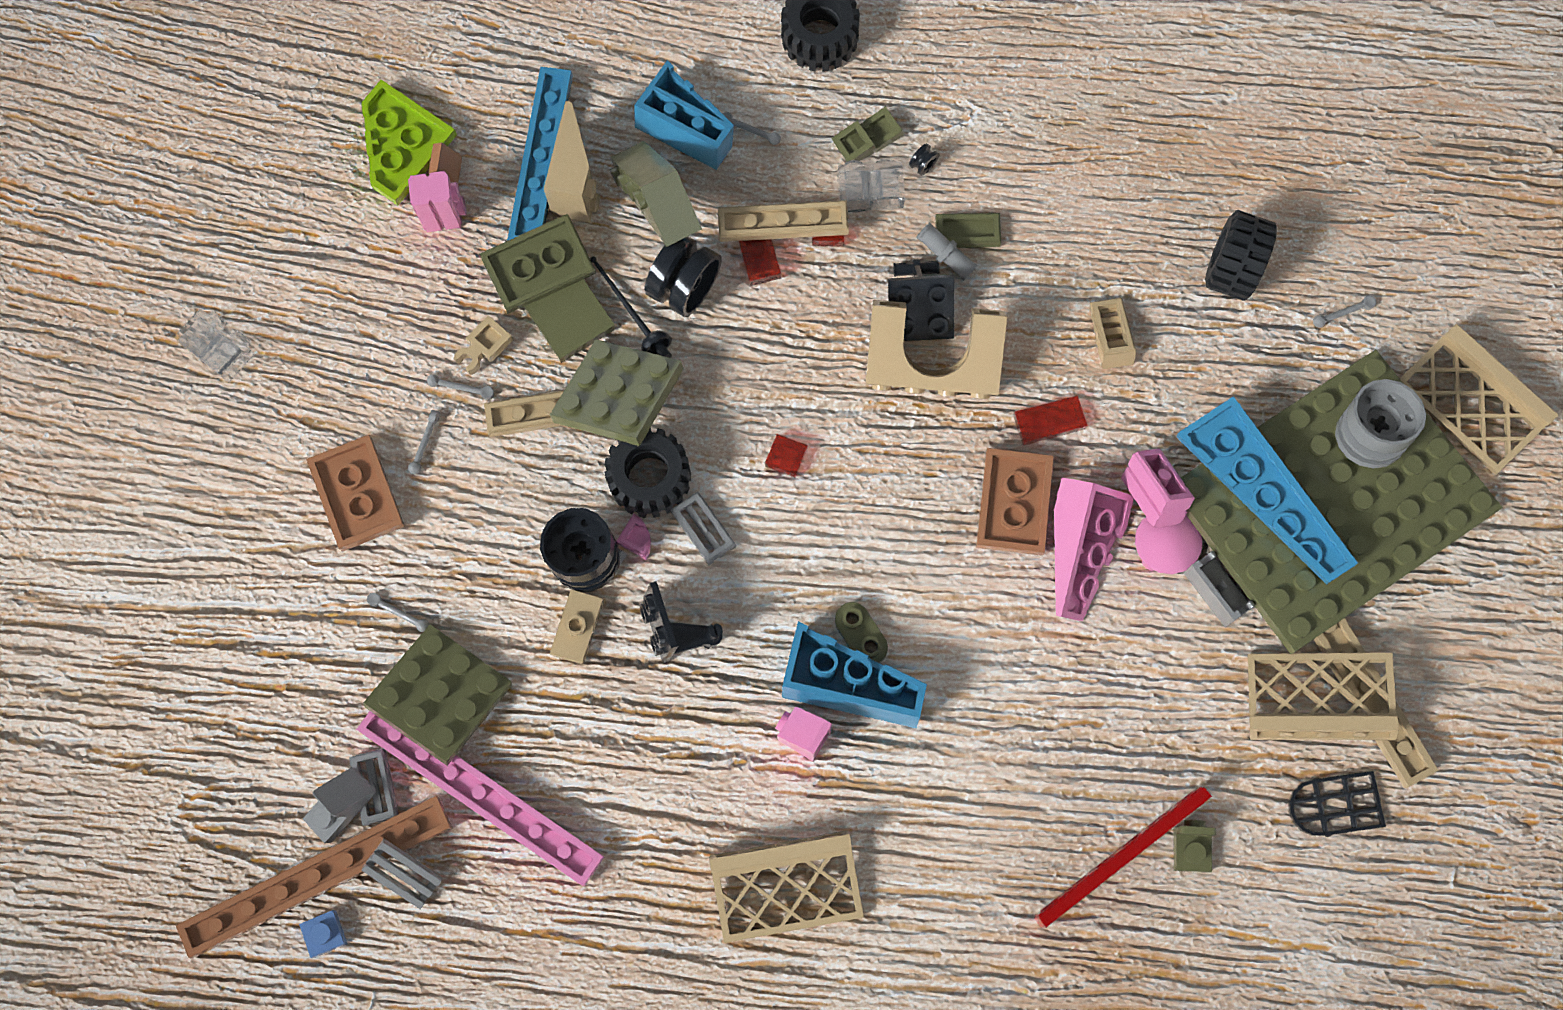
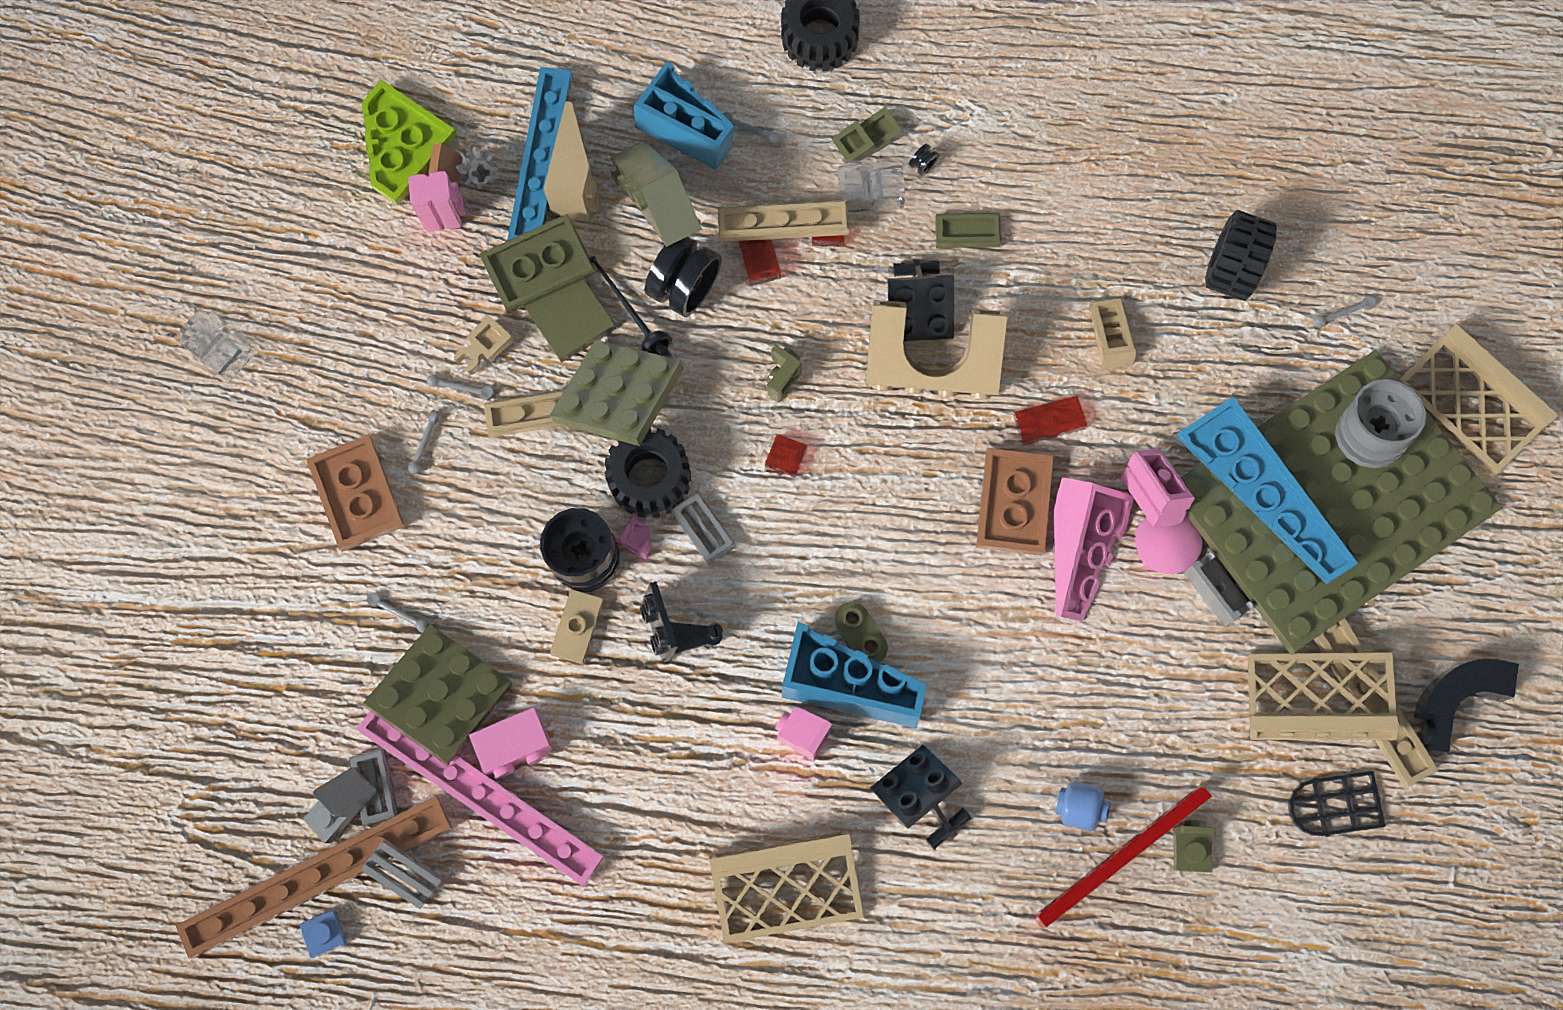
light grey pin [916,222,978,281] -> none
none -> light grey gear [456,146,499,189]
none -> bright pink brick [469,707,554,779]
none -> olive bracket [766,344,802,403]
none -> black plate [870,744,972,850]
none -> medium blue head [1056,781,1110,831]
none -> black arch [1414,659,1519,757]

